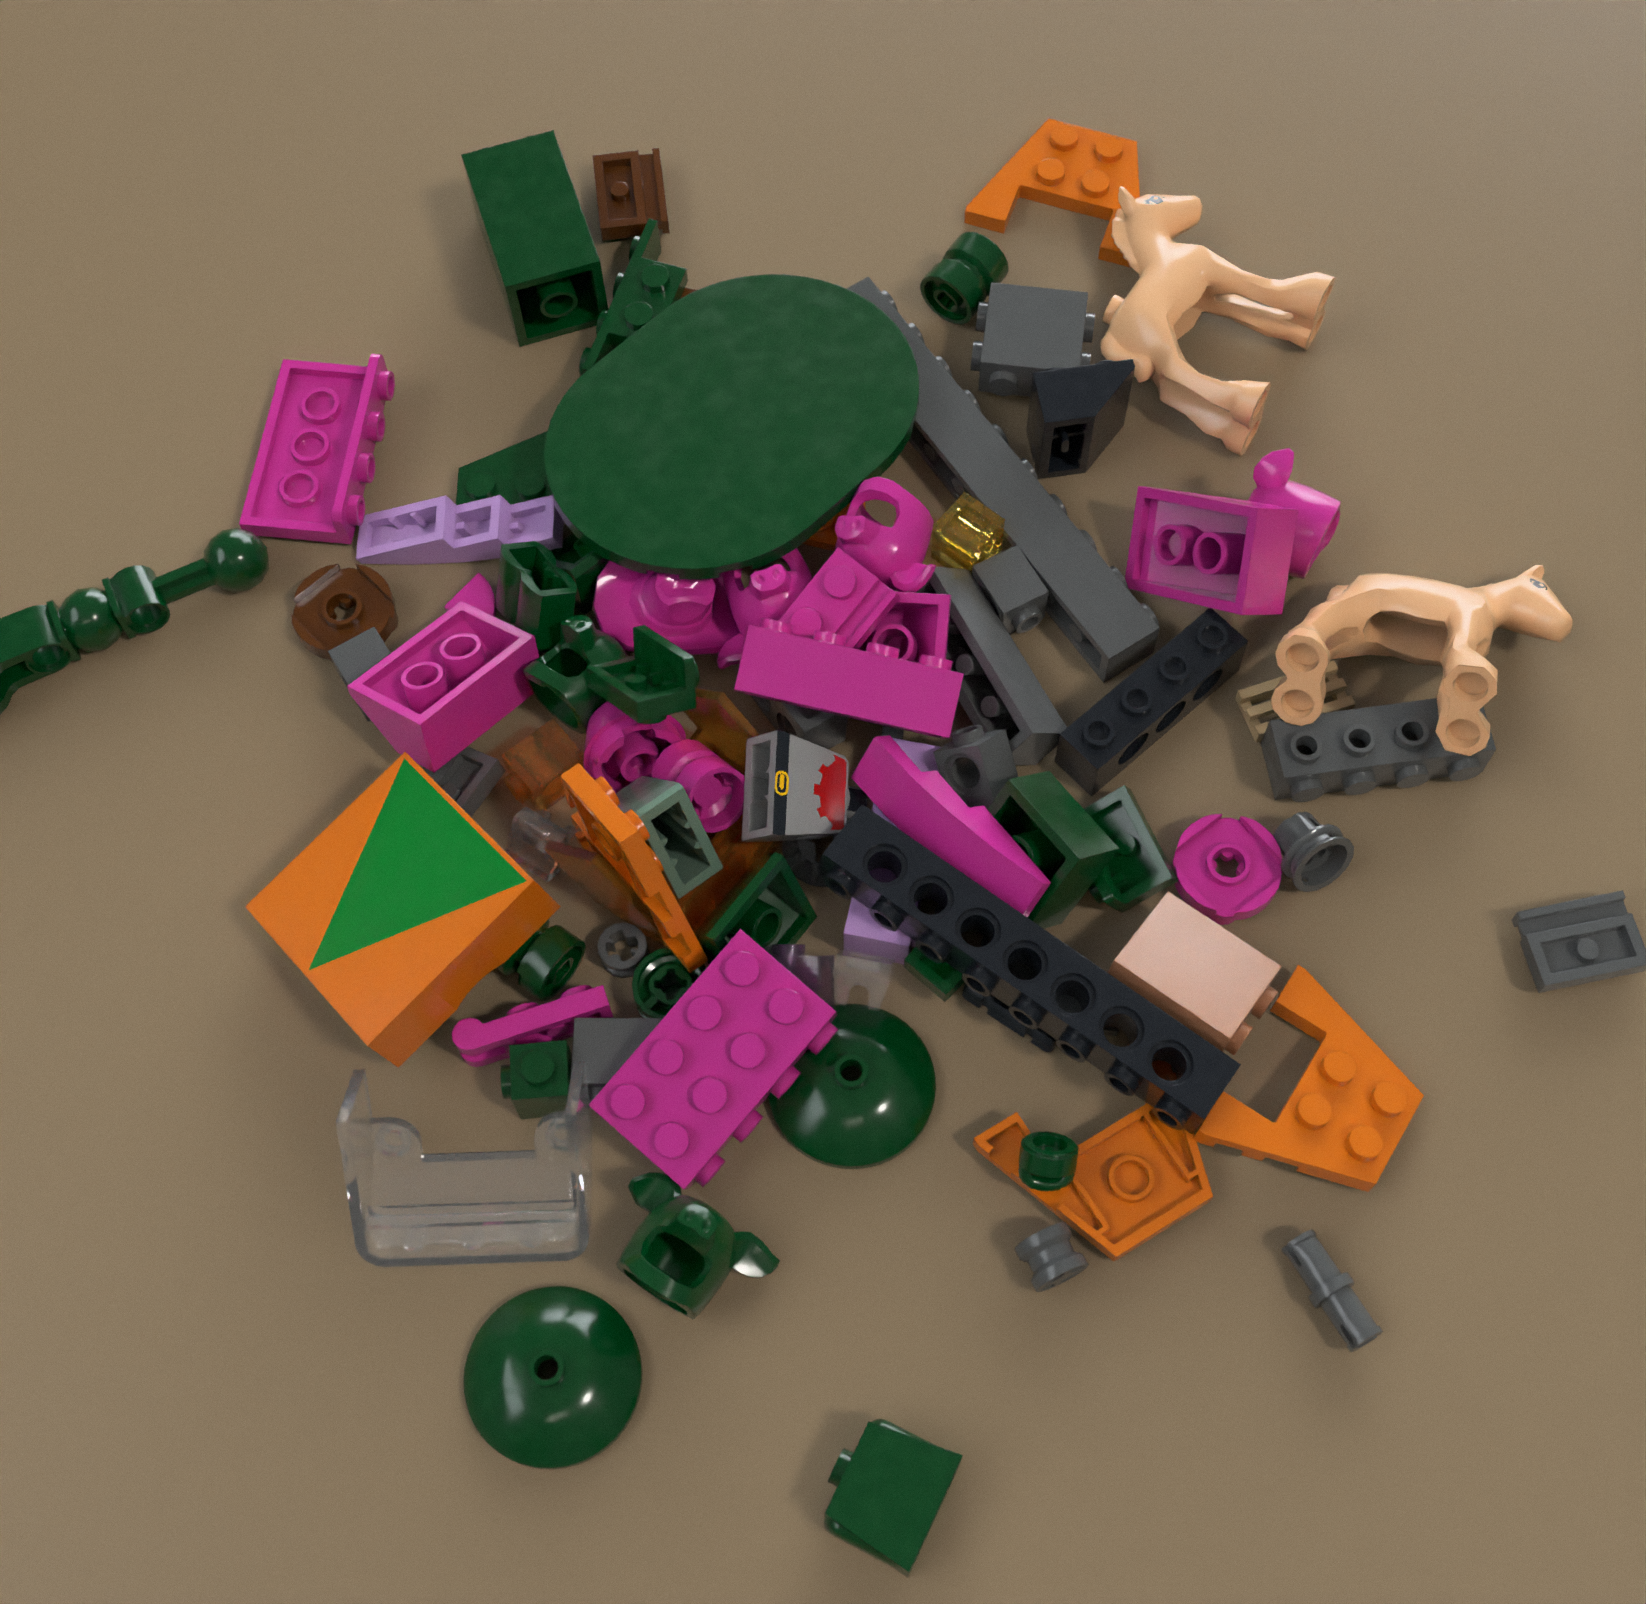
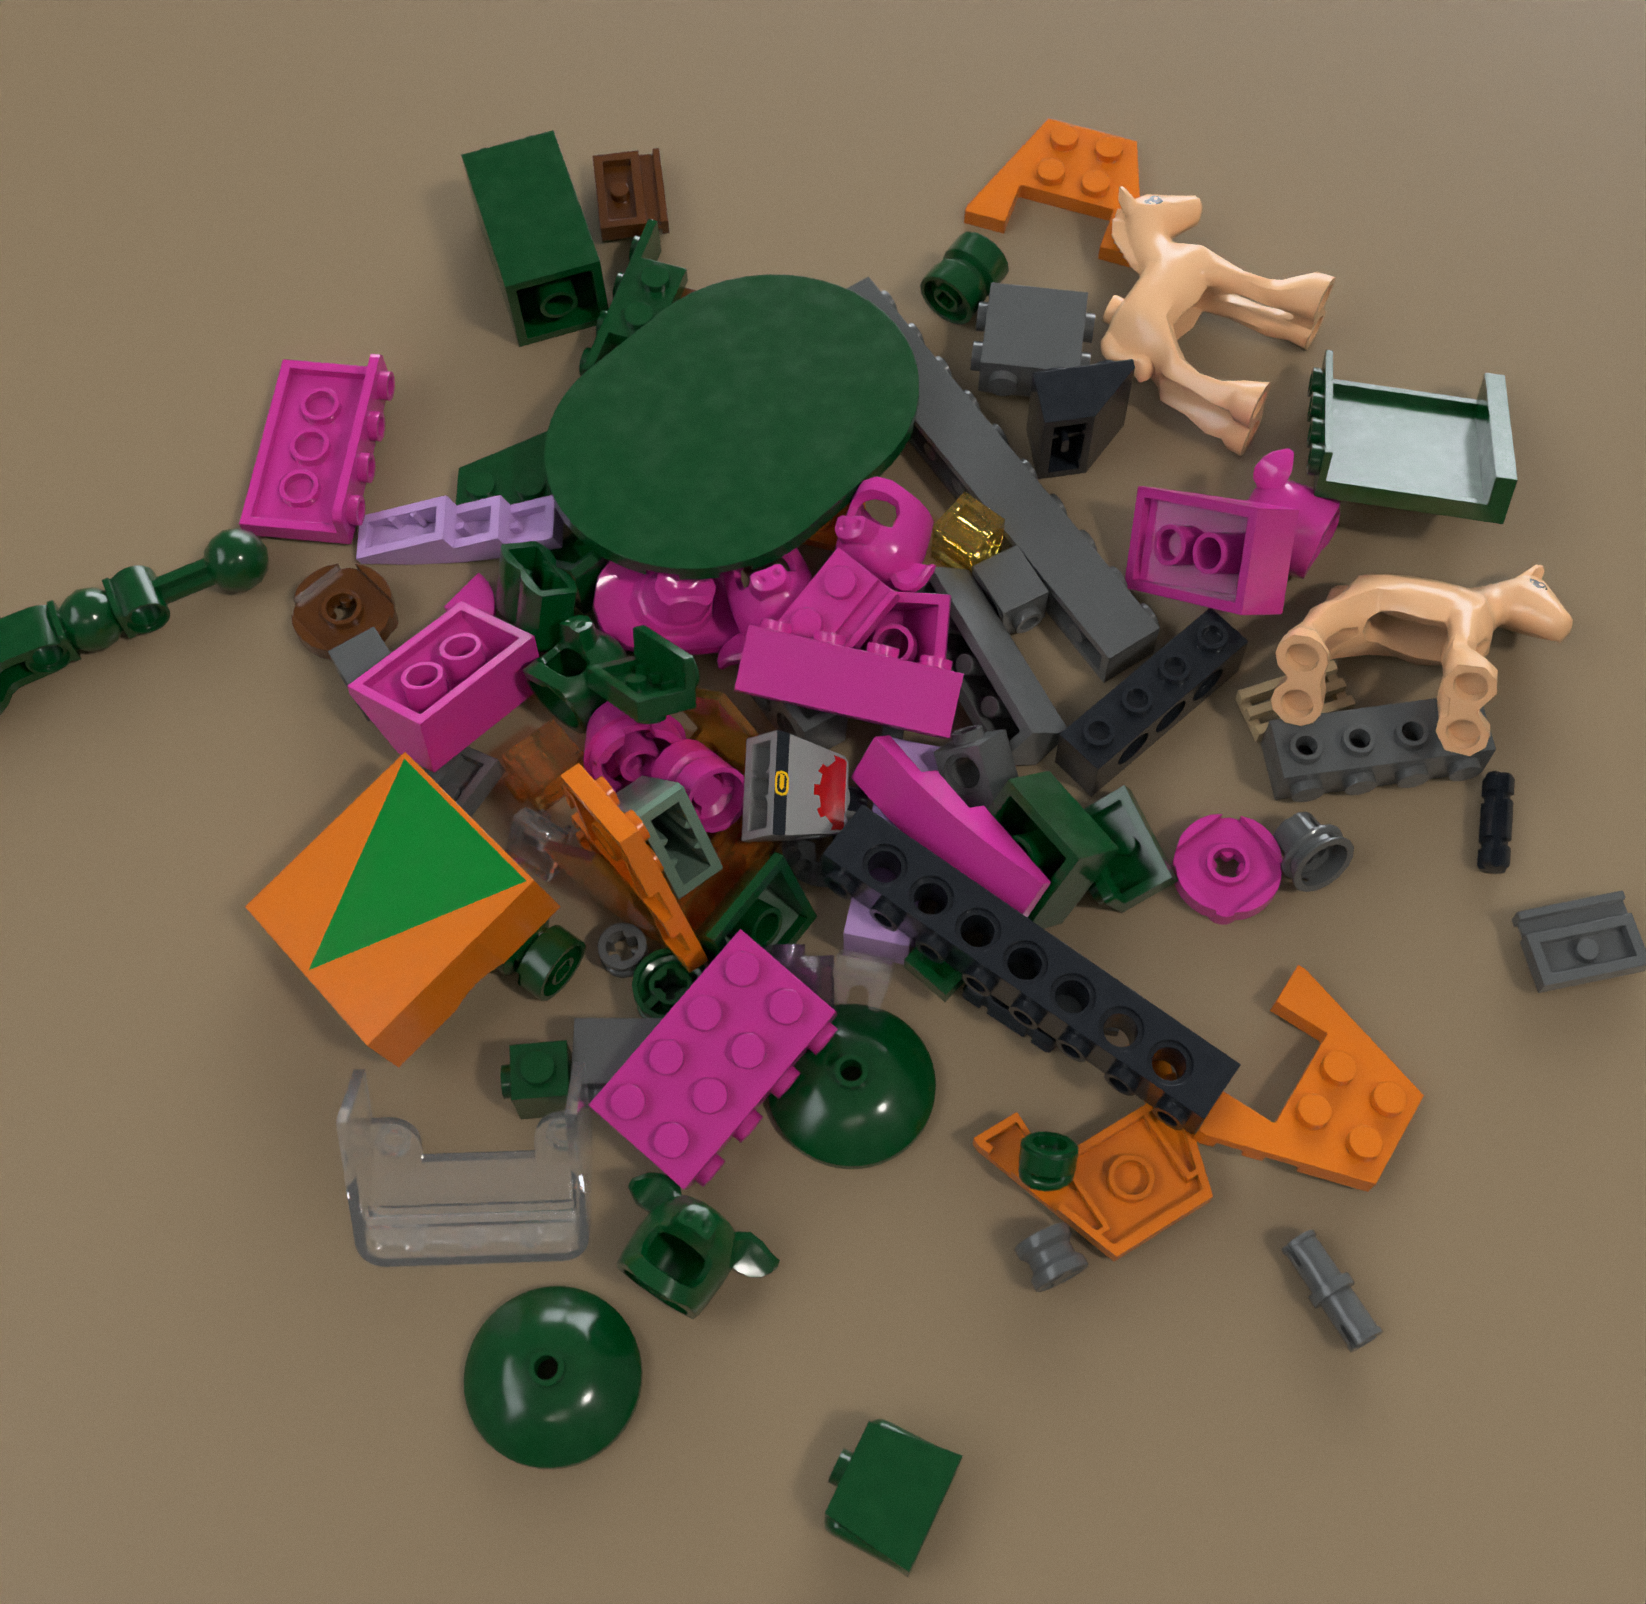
dark pink plate [452,985,614,1067] -> none
brick [1107,891,1282,1056] -> none
none -> panel [1306,350,1518,524]
none -> black axle [1477,771,1515,874]

